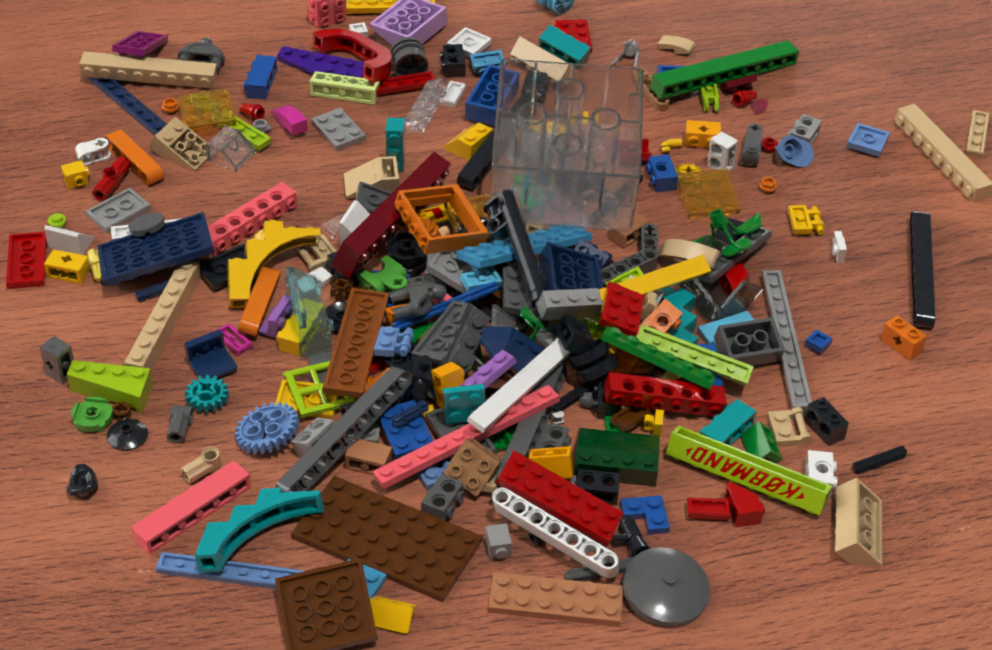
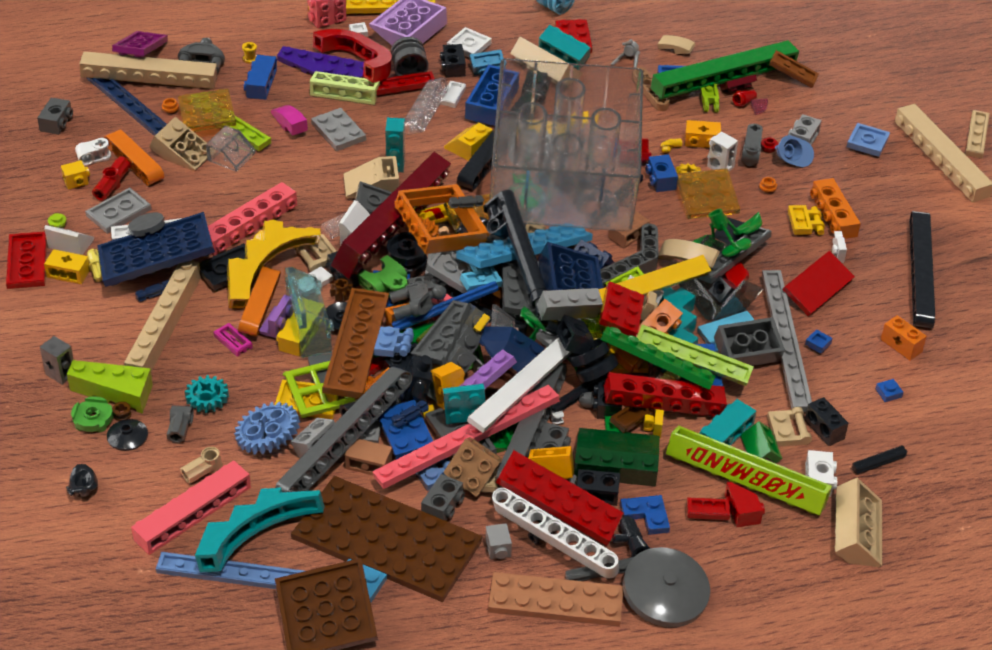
dark blue bracket [184,329,237,379] -> none
red cone [239,103,265,121] -> none
light grey plate [252,119,271,134] -> none
yellow panel [370,596,417,634] -> none
none -> dark grey brick [37,97,73,135]
none -> yellow bush [242,42,257,64]
none -> dark grey axle [448,195,484,208]
none -> yellow tile [473,313,490,333]
none -> black brick [709,276,743,308]
none -> dark orange tile [769,50,819,88]
none -> red tile [782,250,855,316]
none -> orange brick [810,178,861,239]
none -> blue plate [875,379,904,402]

